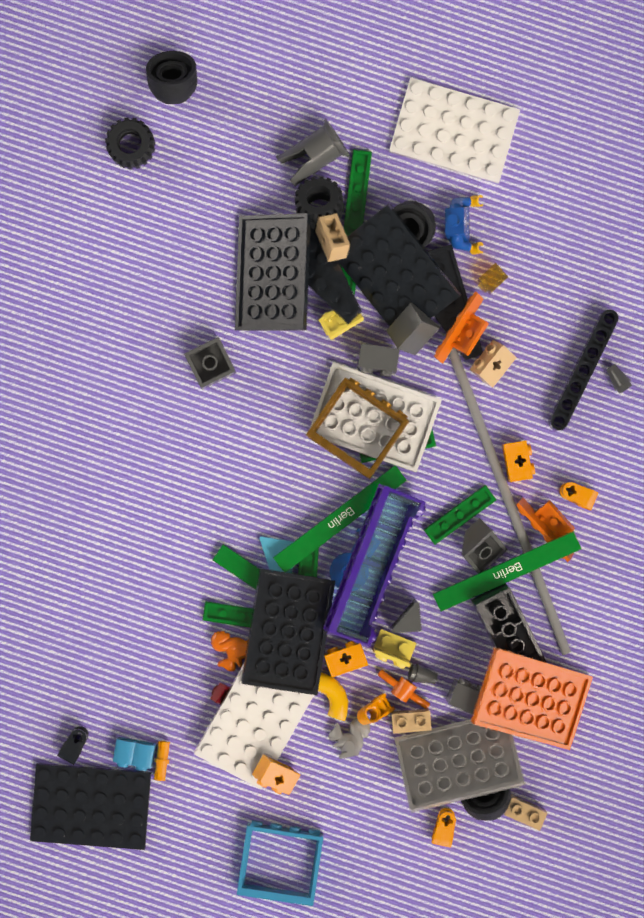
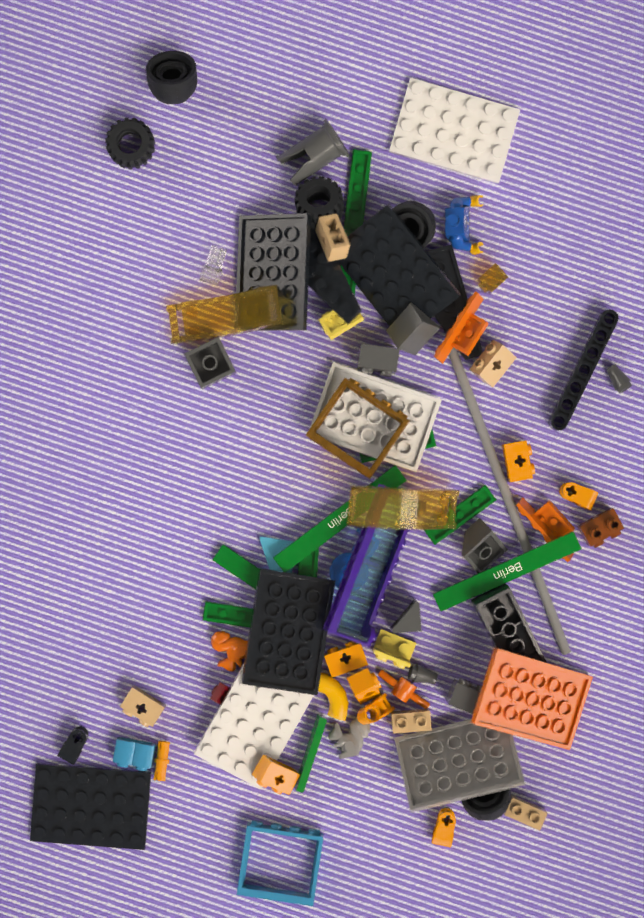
none -> tan brick [120,685,166,727]
none -> clear yellow windscreen [166,285,282,344]
none -> clear piece [199,245,227,286]
none -> green tile [294,714,327,793]
none -> light orange brick [347,668,382,705]
none -> clear yellow windscreen [348,485,460,530]
none -> dark orange brick [577,508,624,548]

